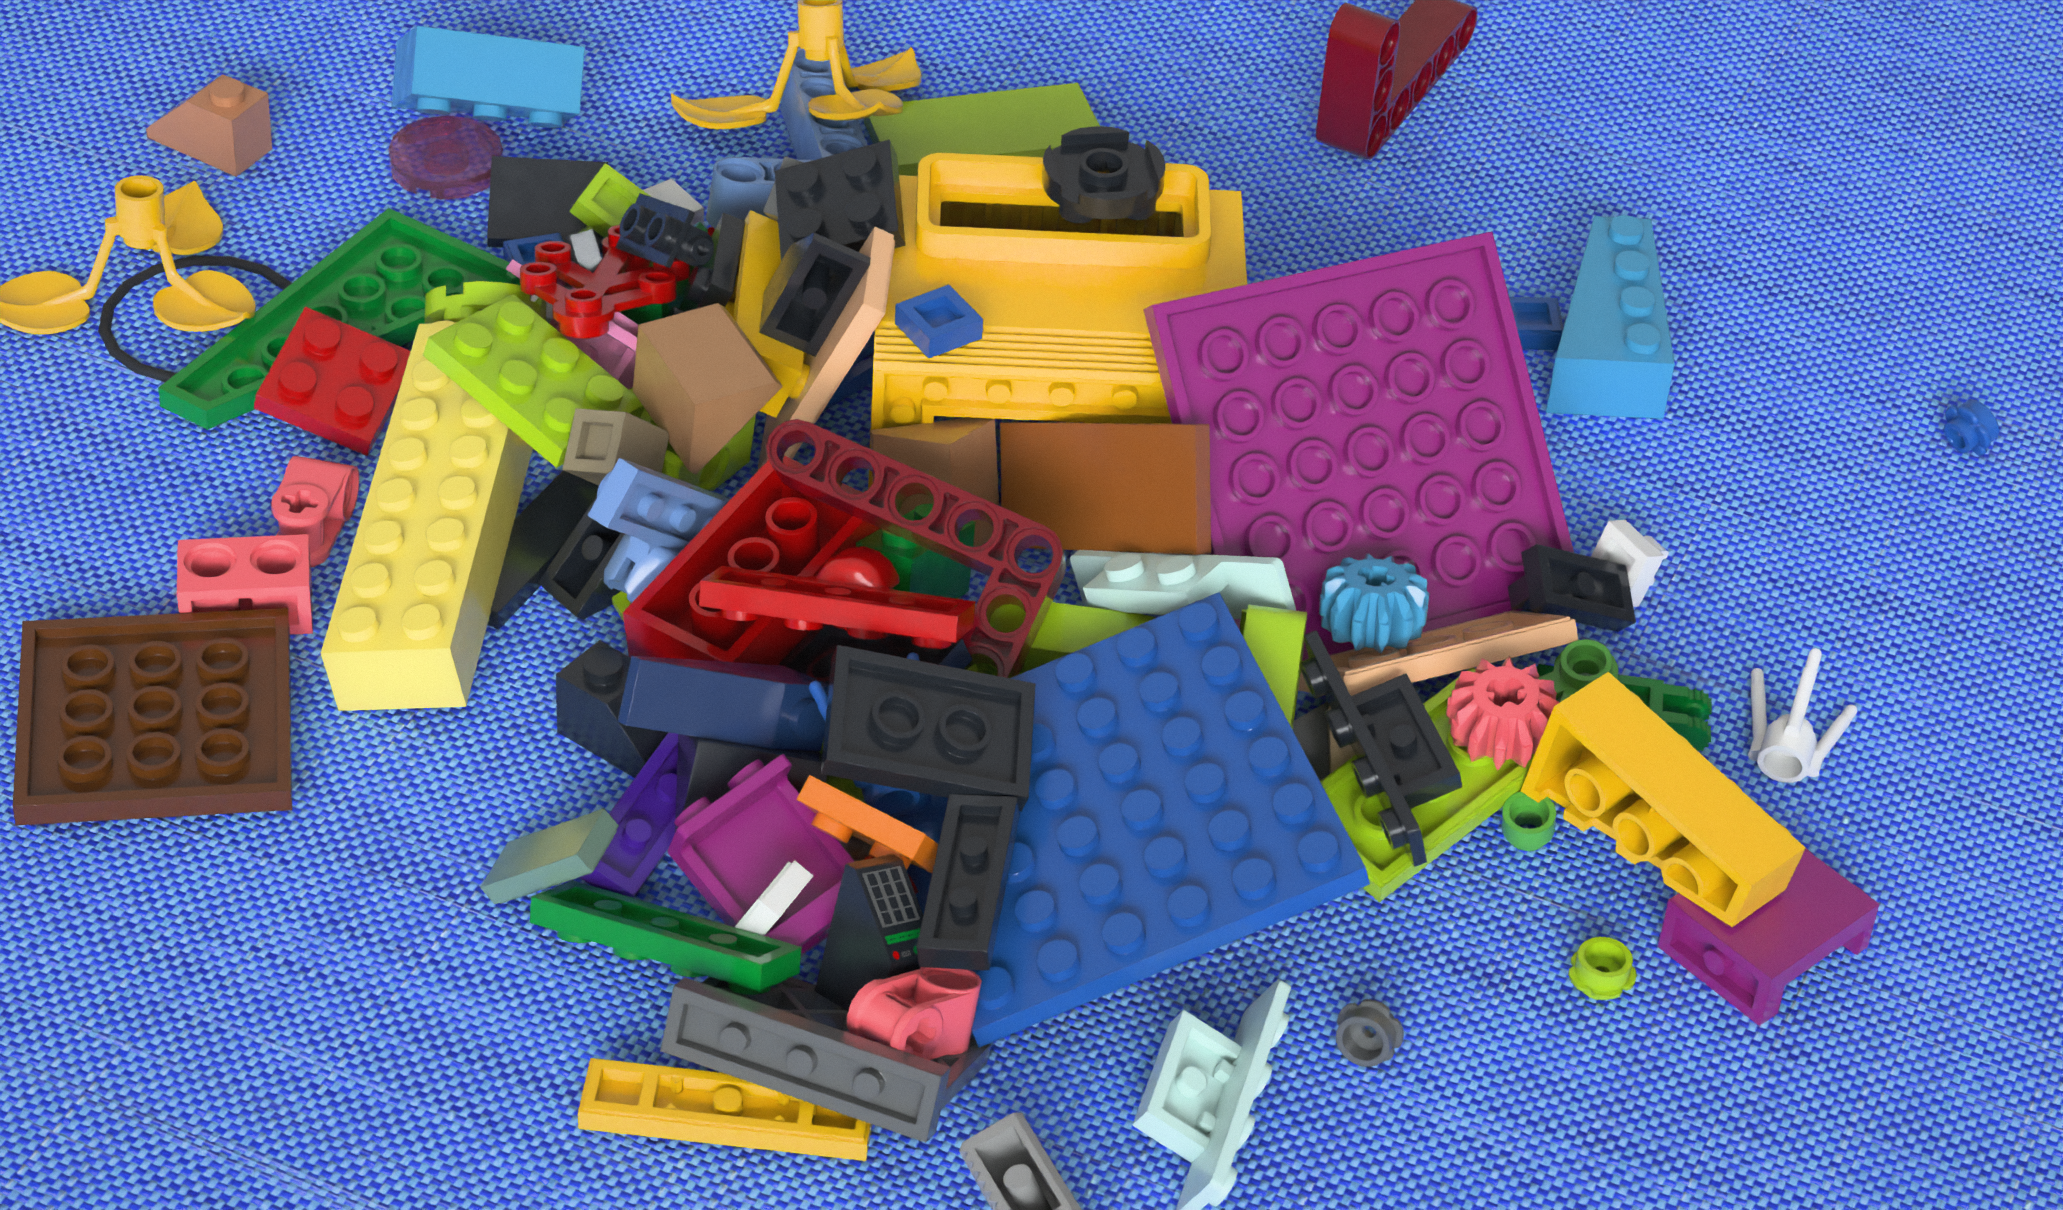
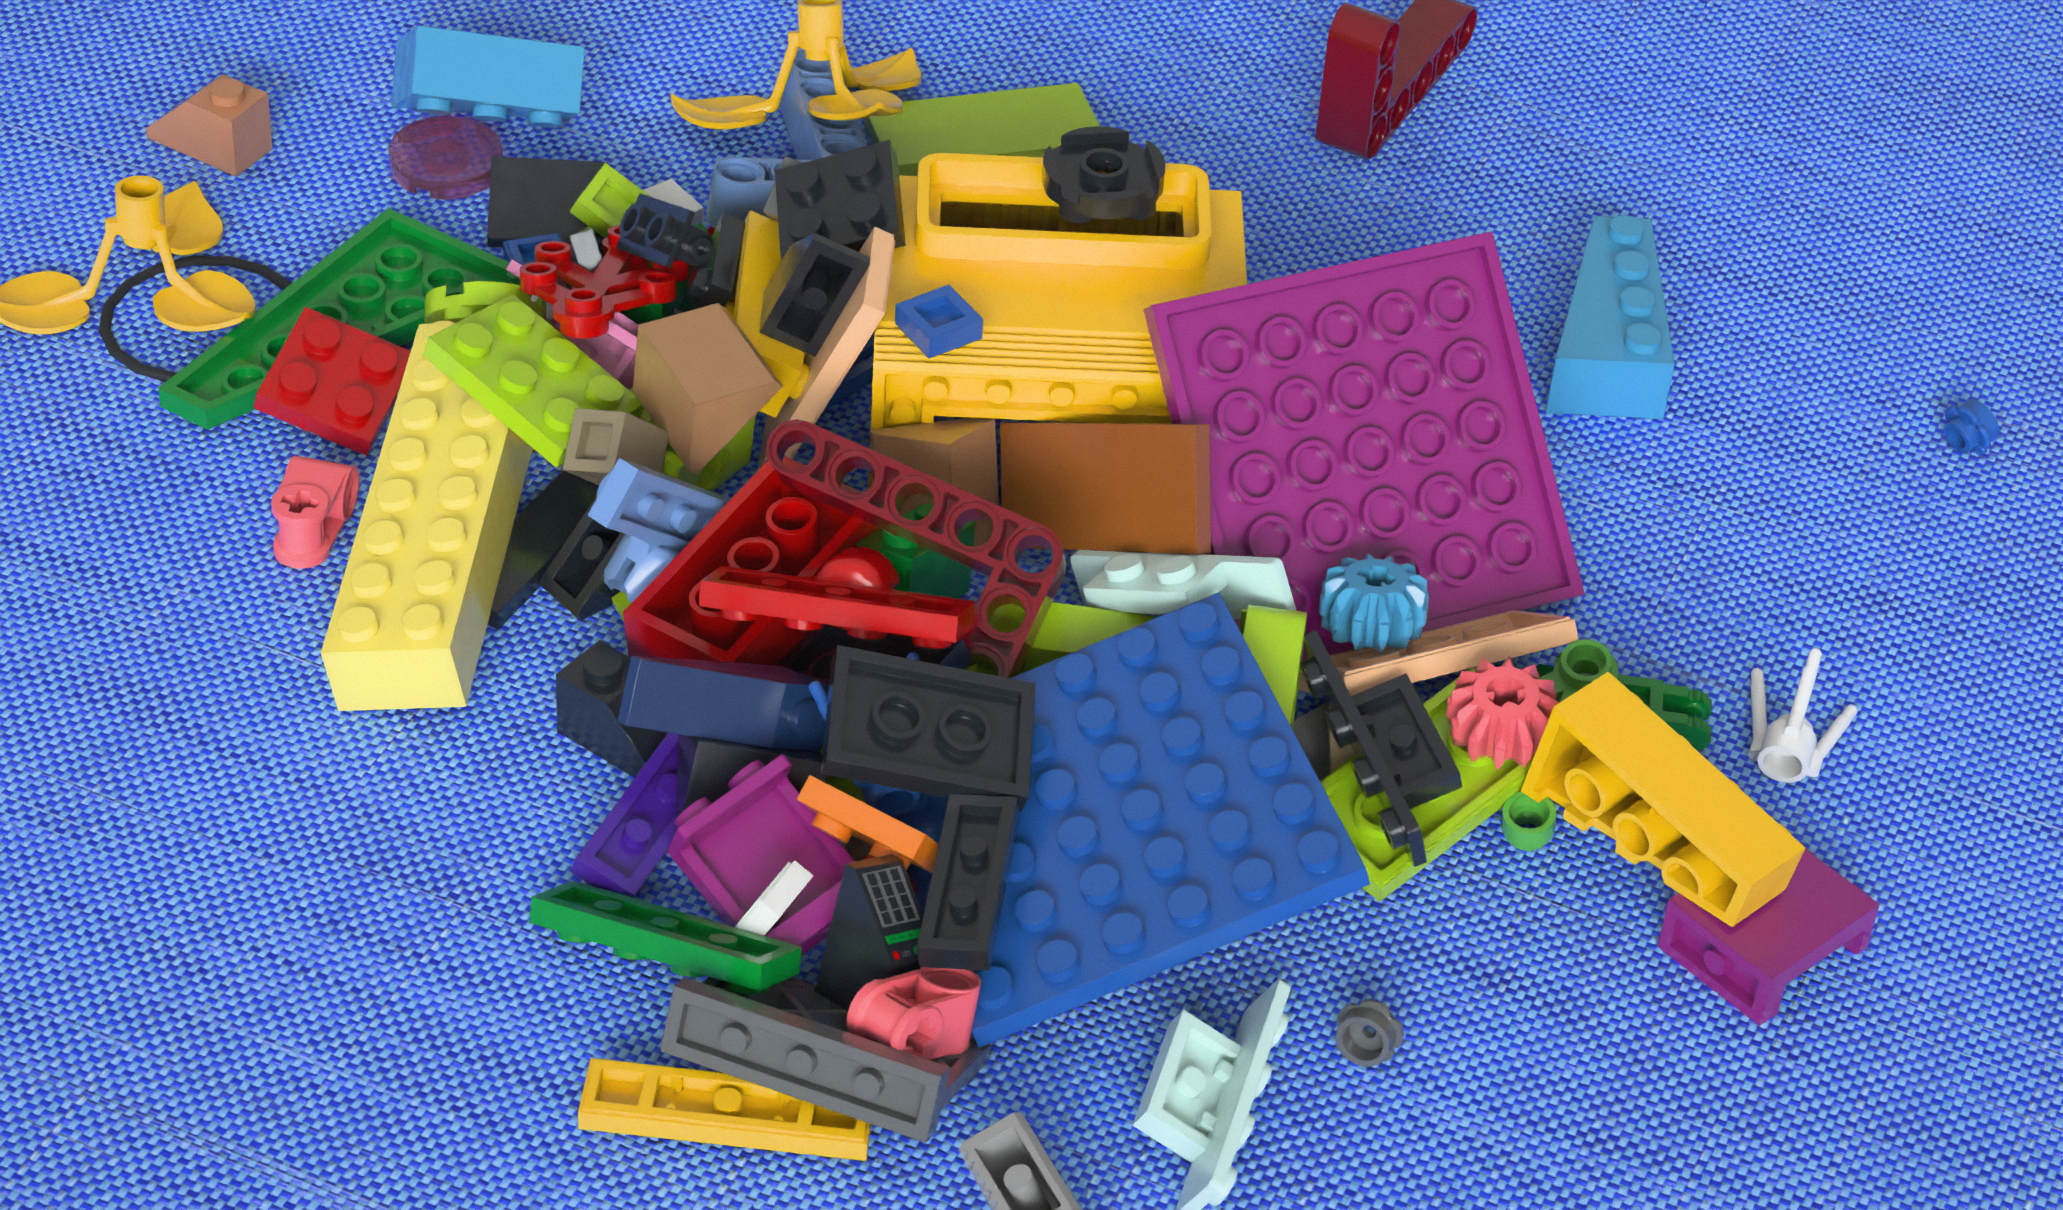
reddish brown plate [13,608,292,826] -> none
coral brick [177,534,313,635] -> none
sand green tile [480,808,619,904] -> none
black hinge [1508,544,1636,632] -> none
blue tile [1509,297,1564,350] -> none
lime plate [1568,937,1637,1000] -> none
white tile [1591,520,1669,607] -> none

